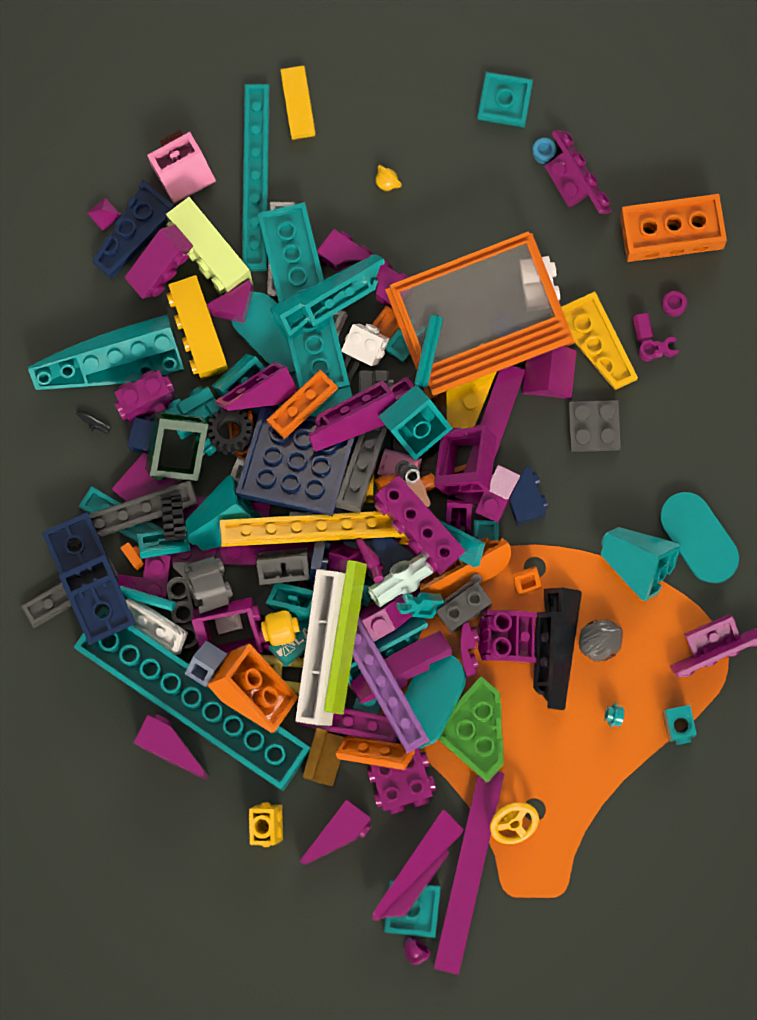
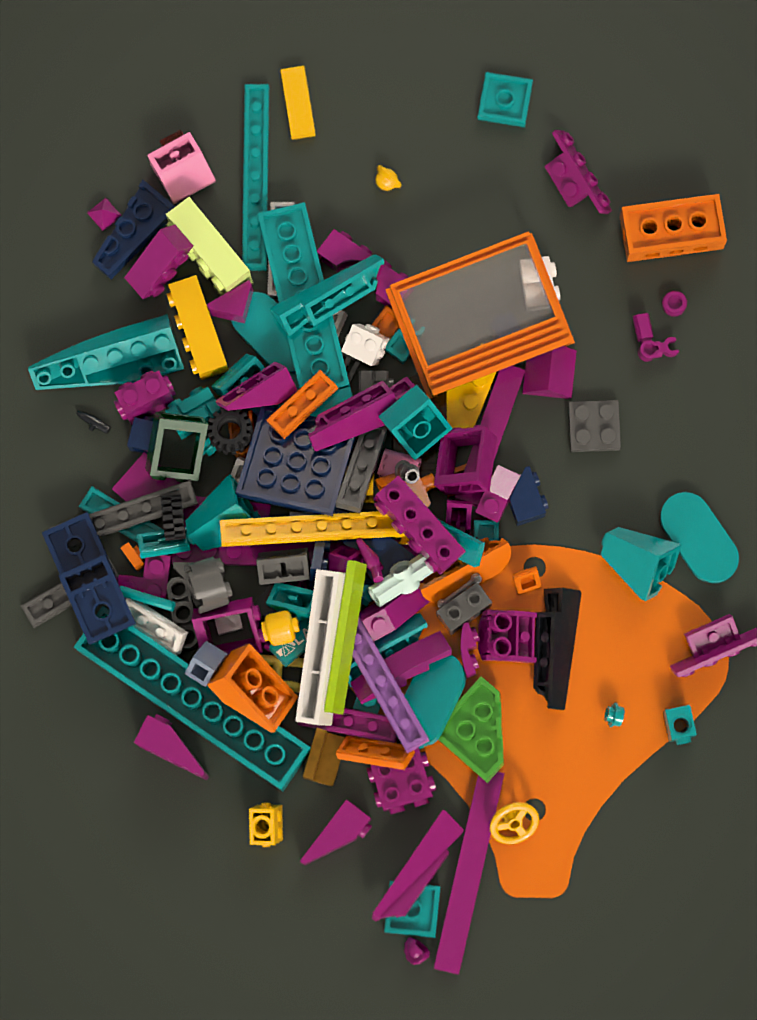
teal plate [396,592,444,619] -> none
teal axle [414,315,443,388] -> none
dark azure tile [532,138,557,164] -> none
yellow wing [550,292,638,390] -> none
dark grey hair [578,620,623,662] -> none

